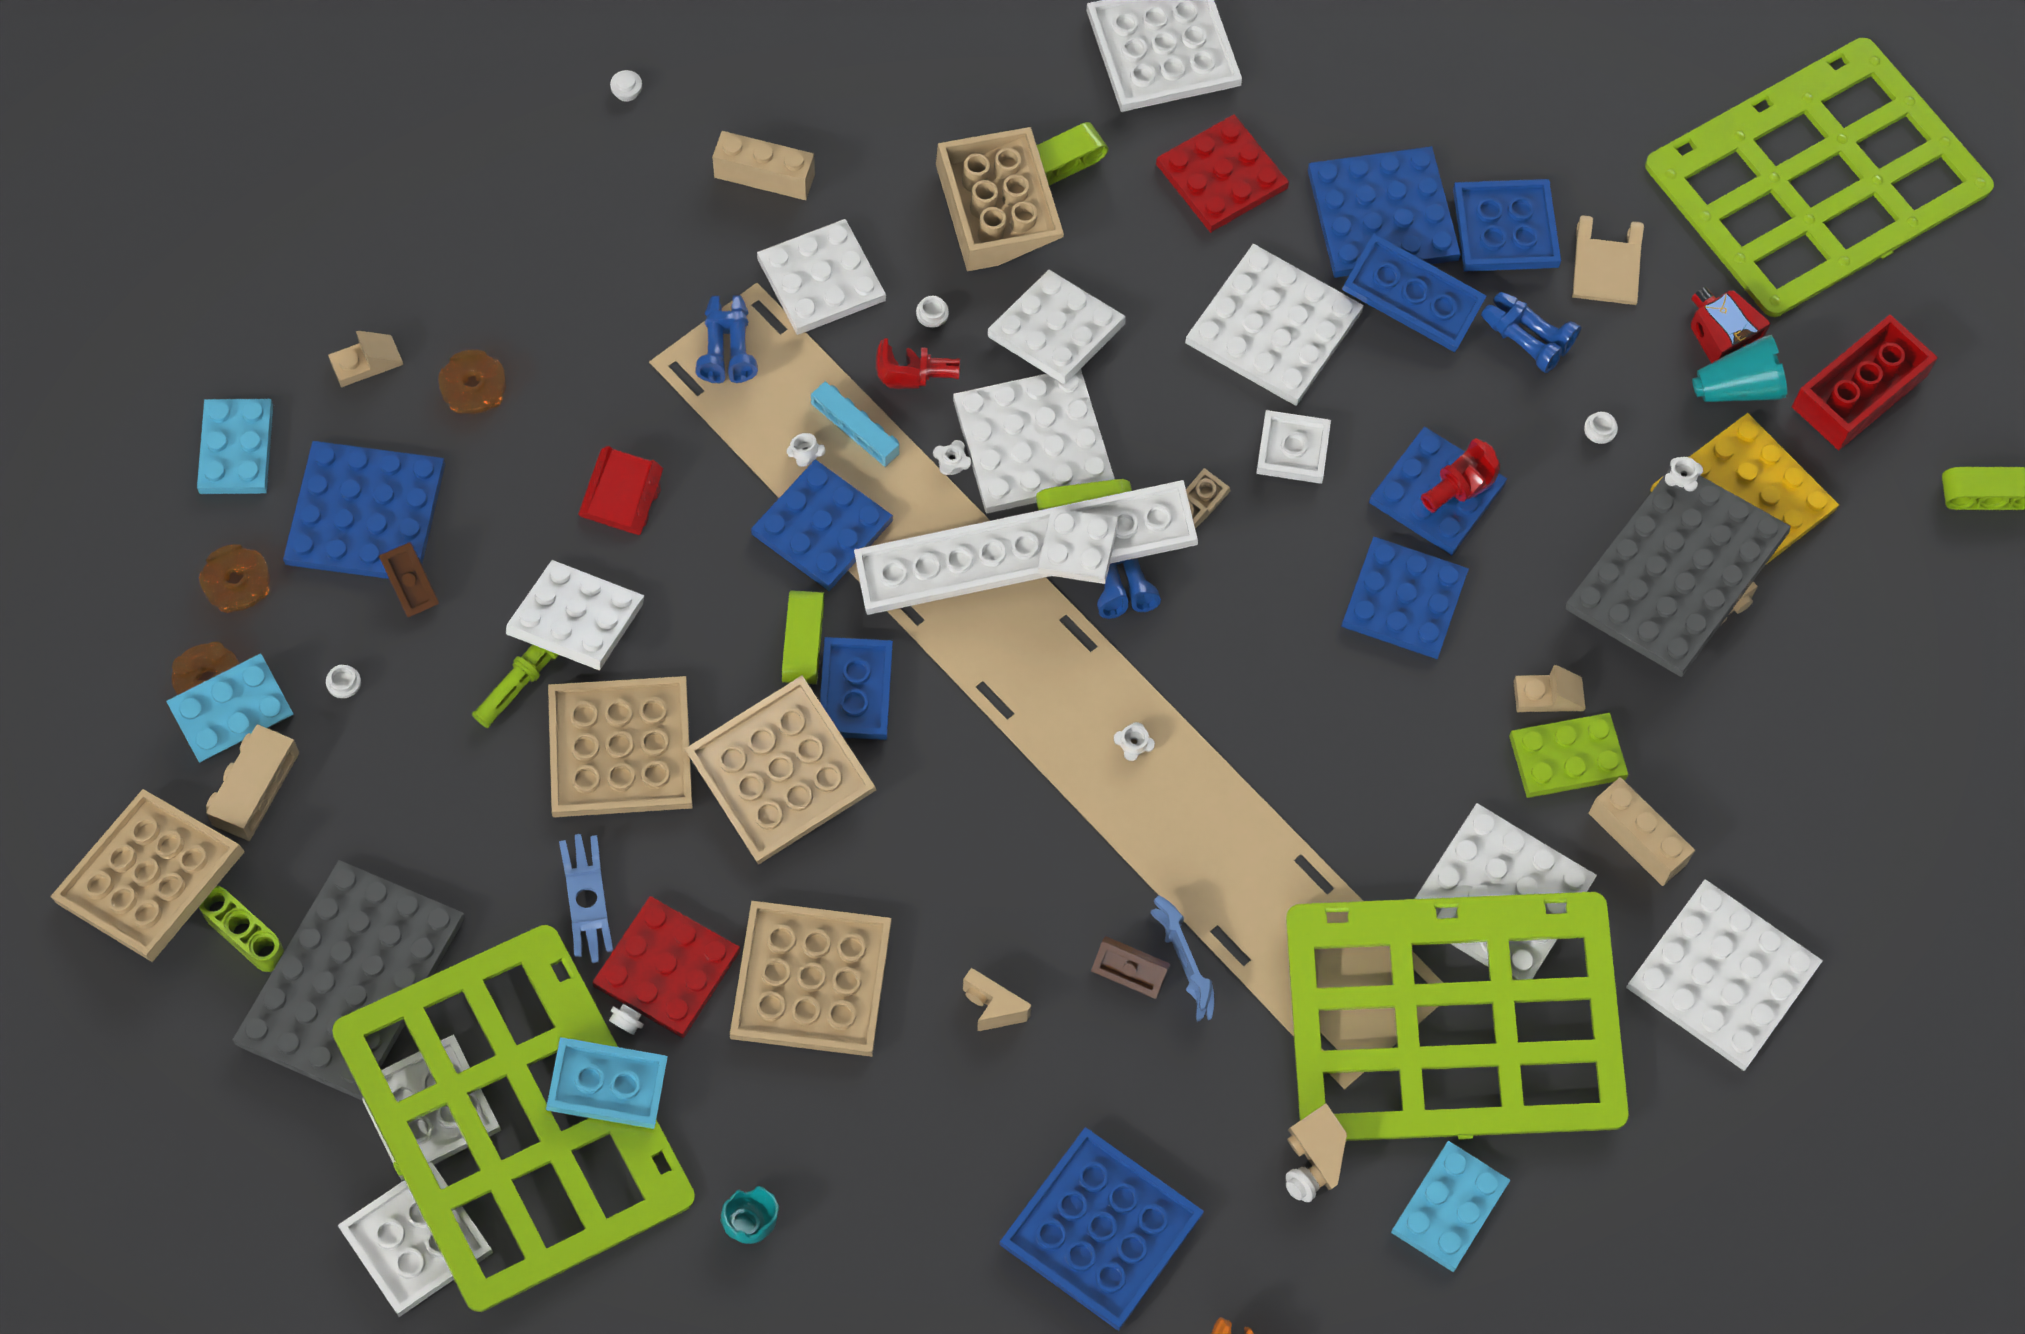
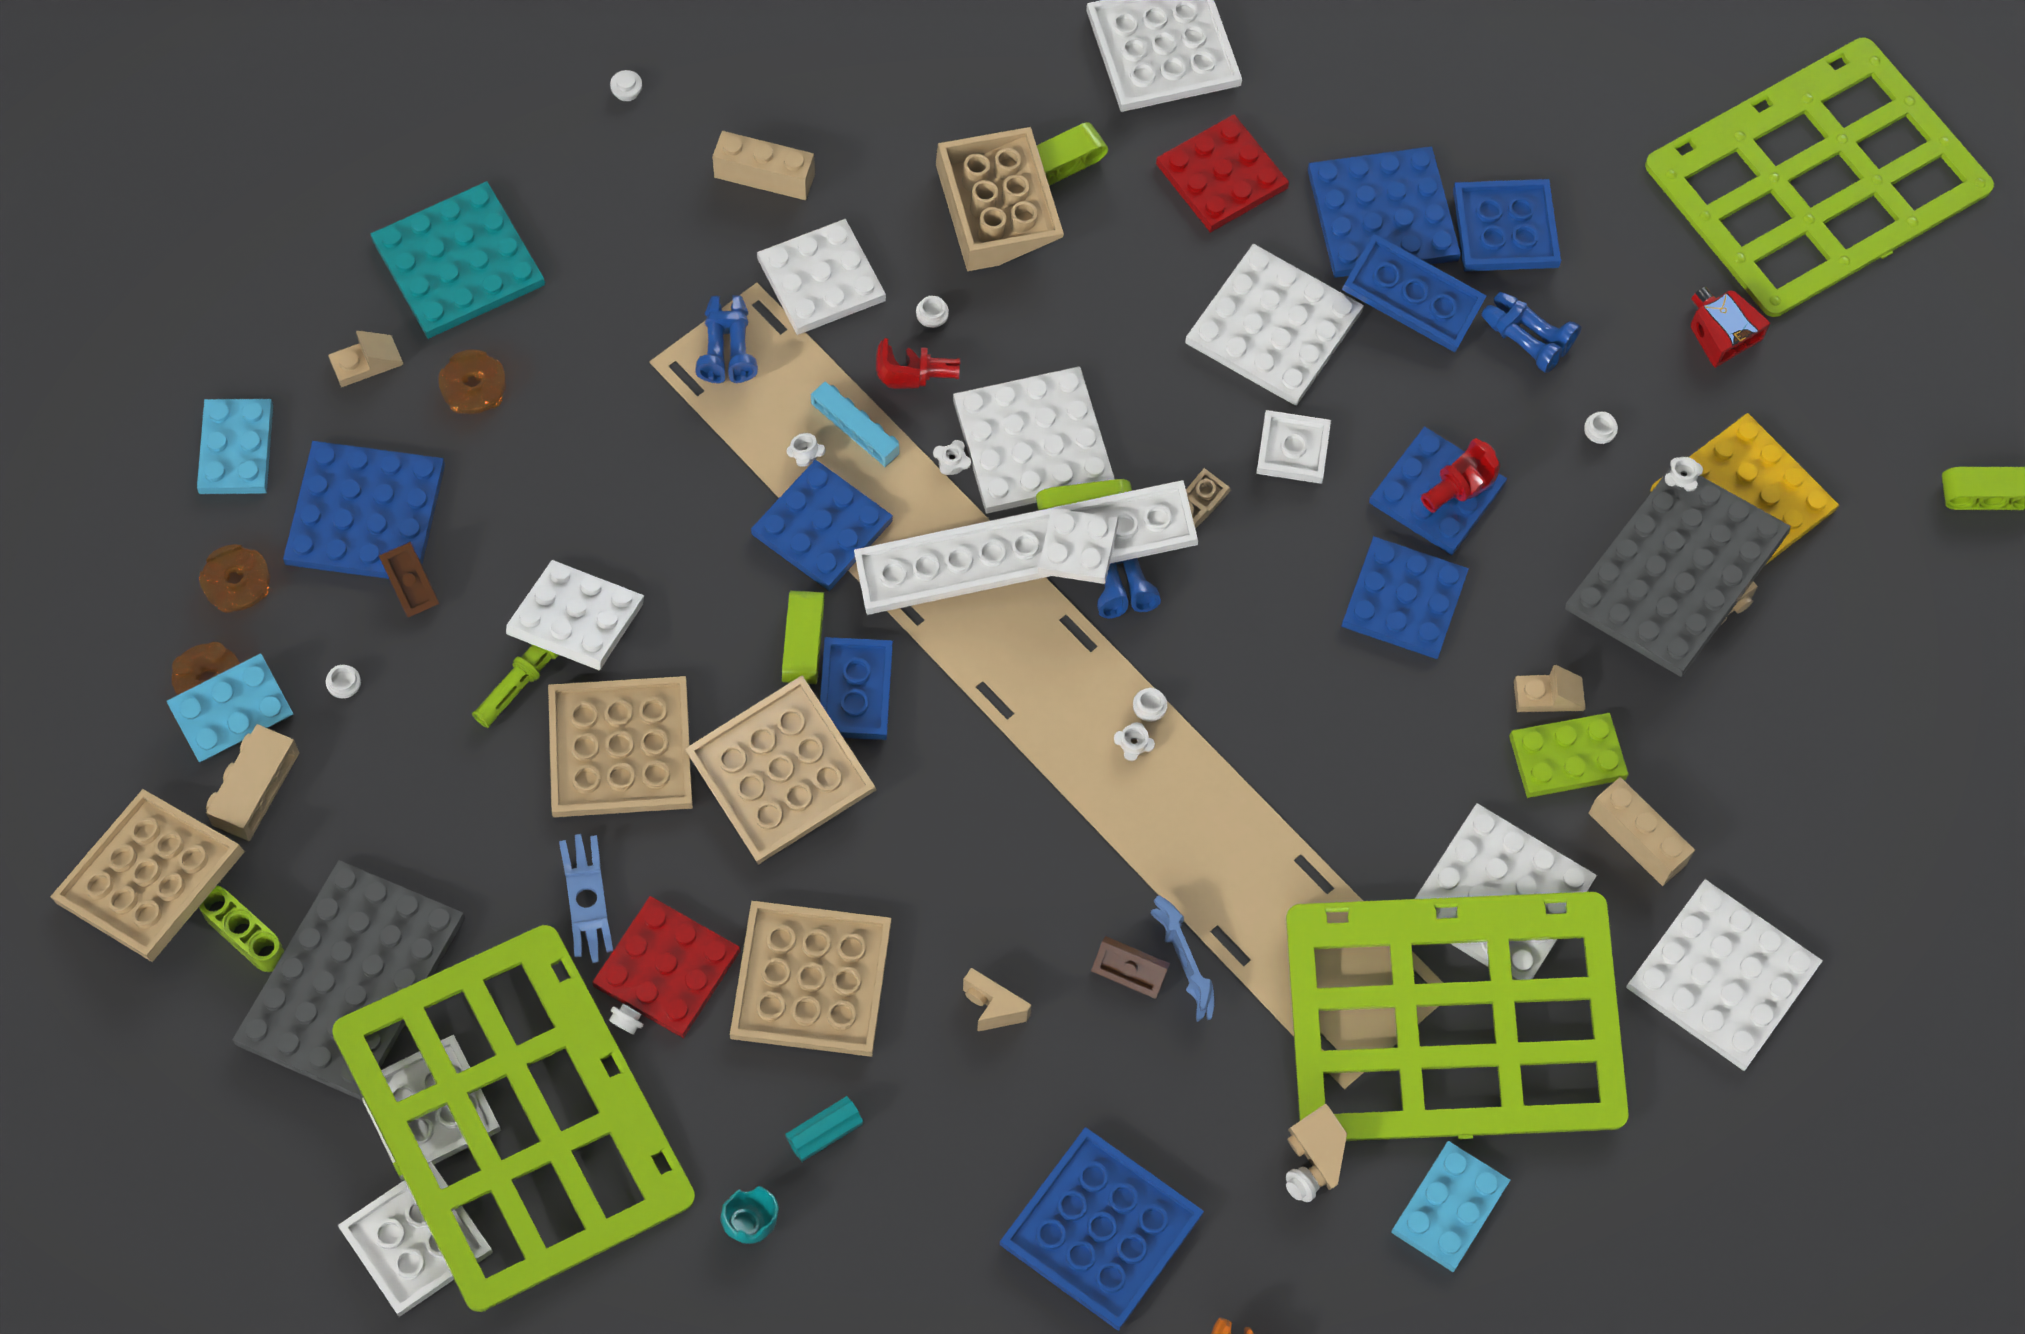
medium azure plate [546,1037,668,1129] -> none
red slope [578,446,664,535] -> none
white plate [988,270,1125,385] -> none
tan flag [1572,215,1644,305] -> none
teal cone [1692,335,1787,402] -> none
red brick [1791,314,1938,451] -> none
none -> teal plate [370,181,545,339]
none -> teal axle [785,1096,863,1162]
none -> white plate [1133,688,1167,722]

